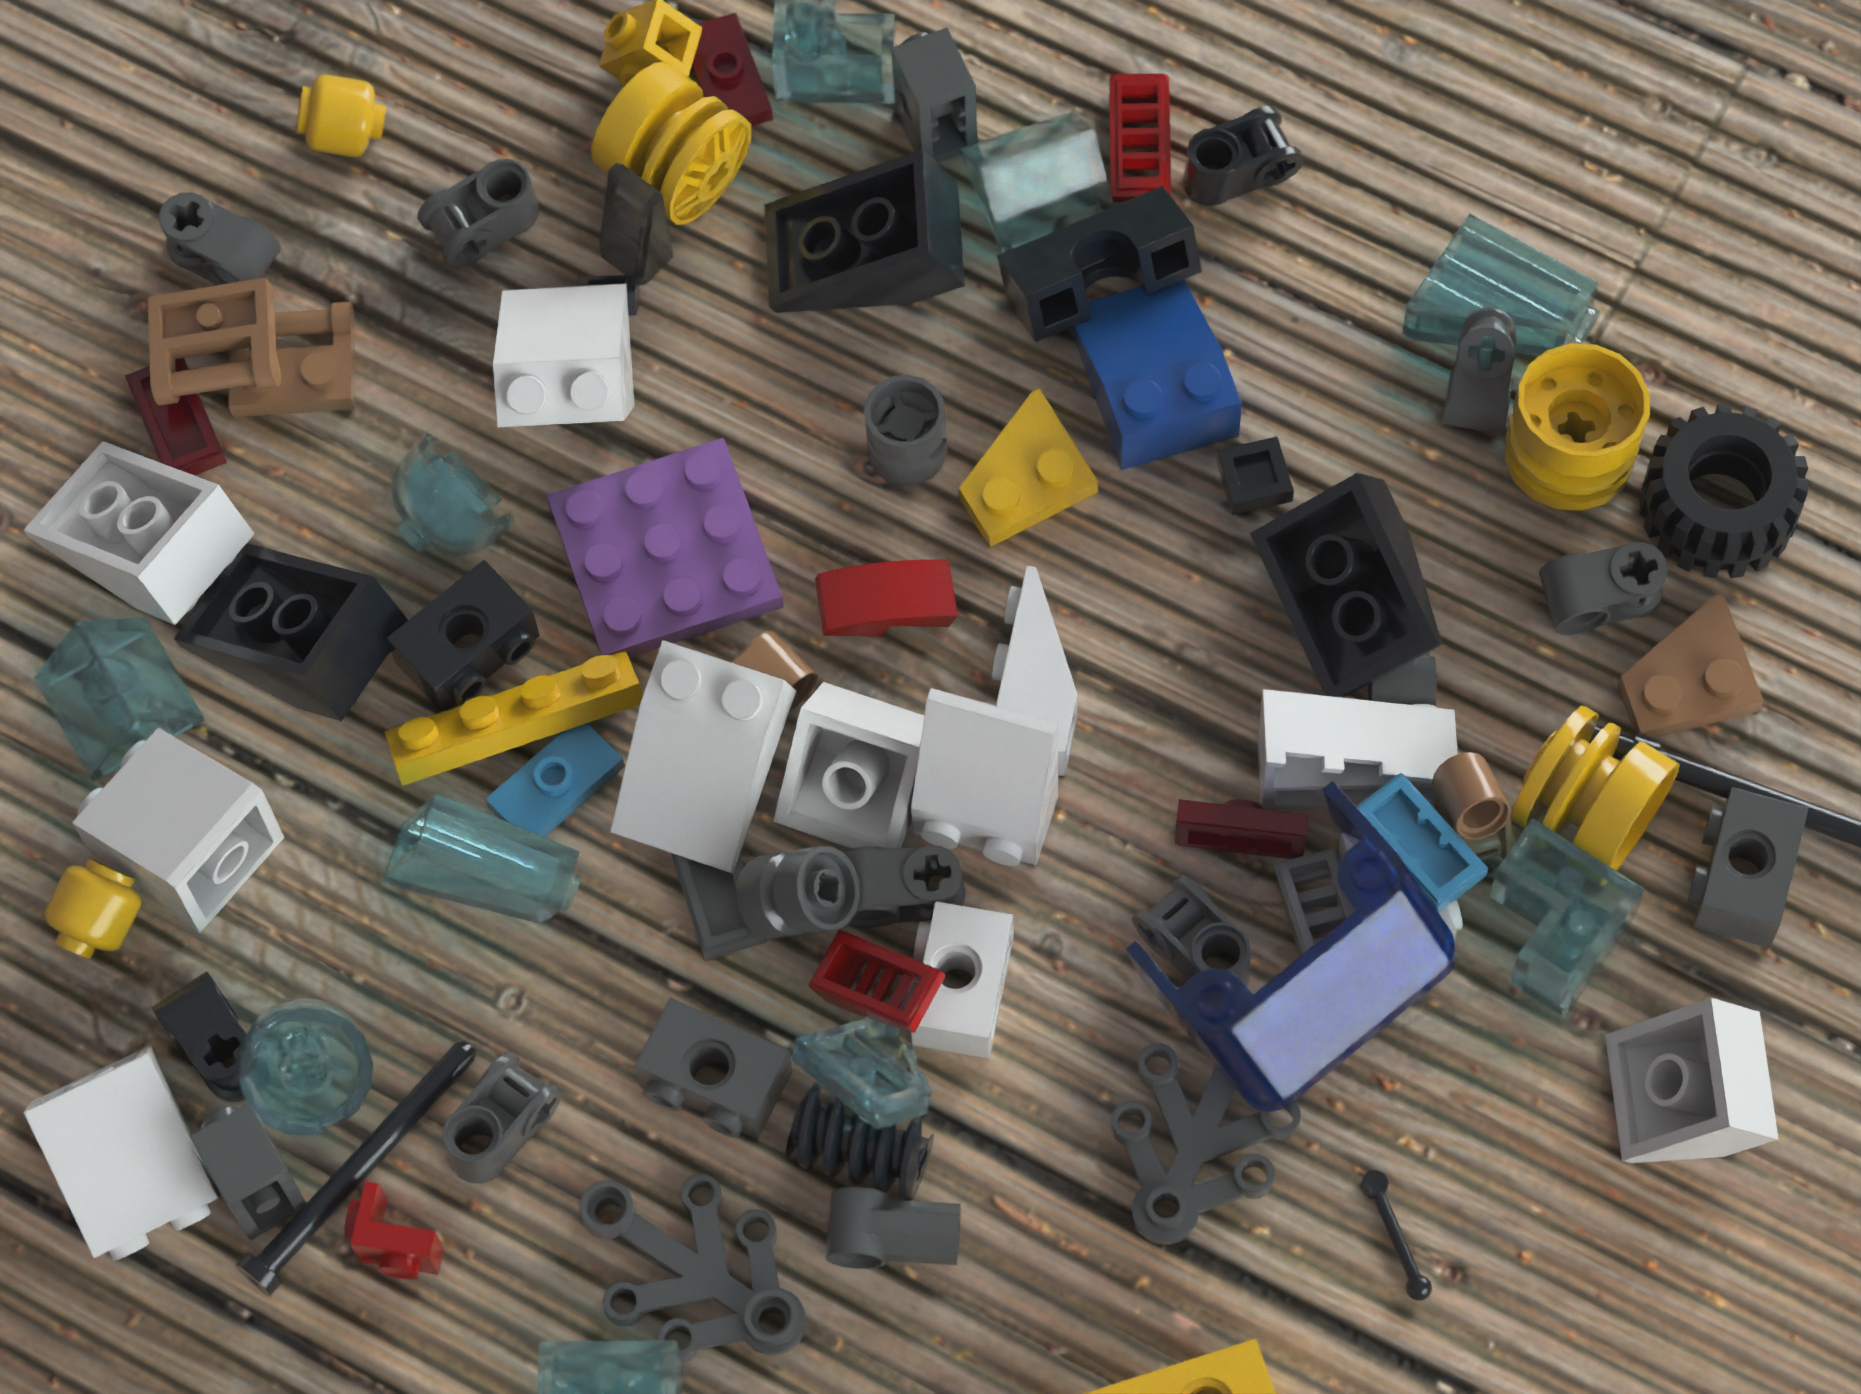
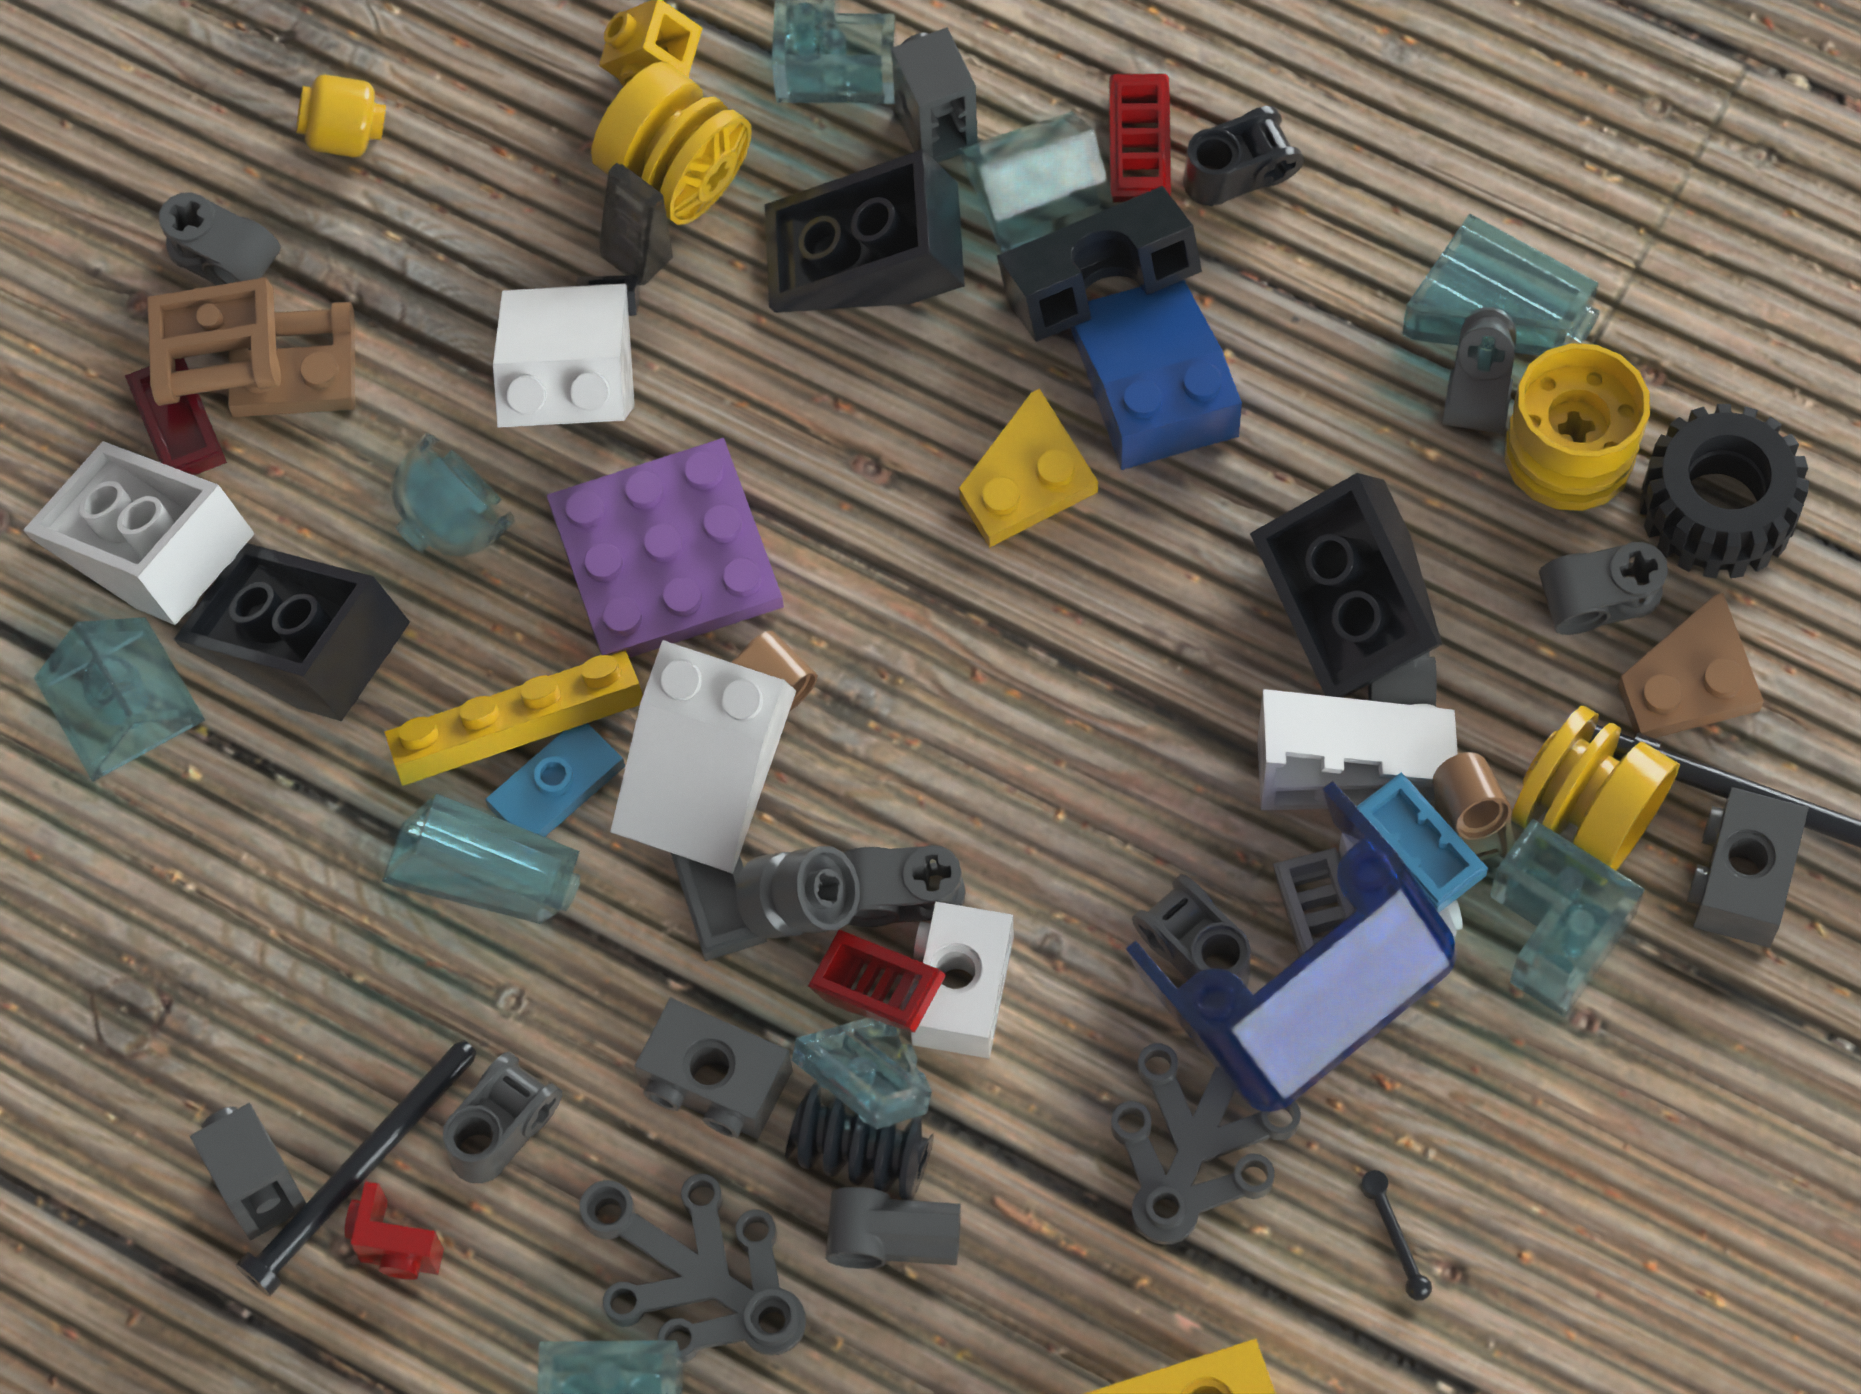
white slope [24,1045,218,1261] -> none
yellow head [44,858,142,959] -> none
white slope [72,728,285,933] -> none
black piece [151,971,265,1102] -> none
clear light blue cylinder [238,998,373,1135] -> none
black brick [386,560,540,712] -> none
dark grey piece [417,159,539,269] -> none
dark red plate [691,12,773,127] -> none
white slope [773,682,924,849] -> none
red slope [815,559,958,637] -> none
dark grey wheel [864,375,947,486] -> none
white slope [911,688,1058,866] -> none
white slope [985,566,1077,776] -> none
dark red plate [1175,799,1309,859] -> none
black plate [1216,436,1294,515] -> none
white slope [1605,998,1778,1163] -> none

